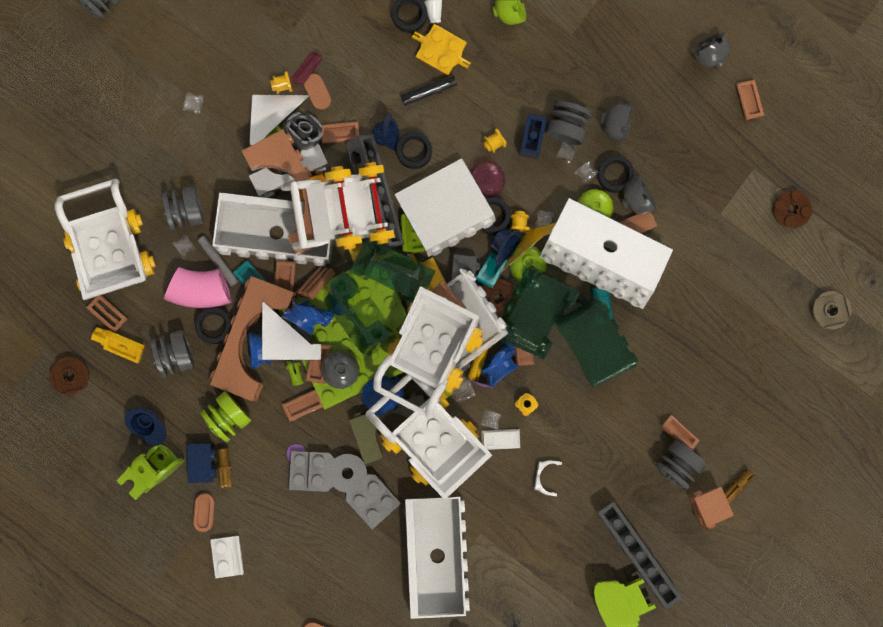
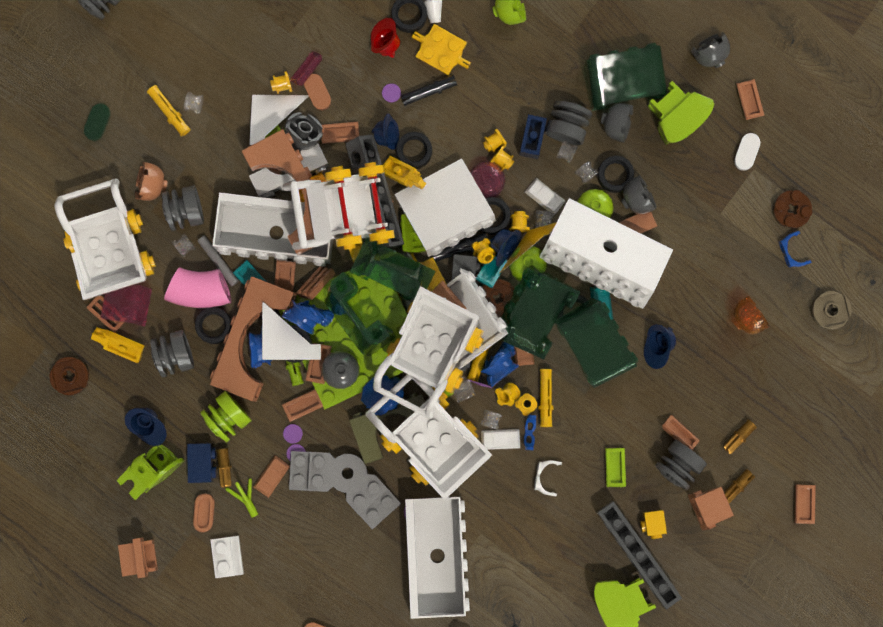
none -> clear green tile [84,103,111,141]
none -> clear pink bracket [101,285,152,327]
none -> nougat plate [118,537,158,578]
none -> nougat cylinder [135,162,167,201]
none -> yellow pin [147,85,191,137]
none -> lime plant [226,478,258,518]
none -> nougat tile [253,455,290,498]
none -> medium lavender piece [283,424,303,443]
none -> red piece [371,18,400,58]
none -> medium lavender piece [382,84,401,103]
none -> yellow hinge [383,156,427,189]
none -> black pin [433,232,487,262]
none -> yellow brick [472,238,496,264]
none -> yellow brick [489,145,514,171]
none -> yellow brick [495,382,520,407]
none -> blue cap [524,415,536,450]
none -> white tile [525,178,566,216]
none -> yellow pin [538,369,554,427]
none -> clear green windscreen [584,43,668,111]
none -> lime tile [605,448,626,487]
none -> yellow brick [640,510,667,539]
none -> dark blue piece [644,324,676,369]
none -> lime piece [648,81,714,145]
none -> pearl gold axle [723,420,757,454]
none -> clear orange cylinder [733,296,769,335]
none -> white tile [734,133,760,171]
none -> blue cap [779,231,812,268]
none -> nougat tile [794,485,816,524]

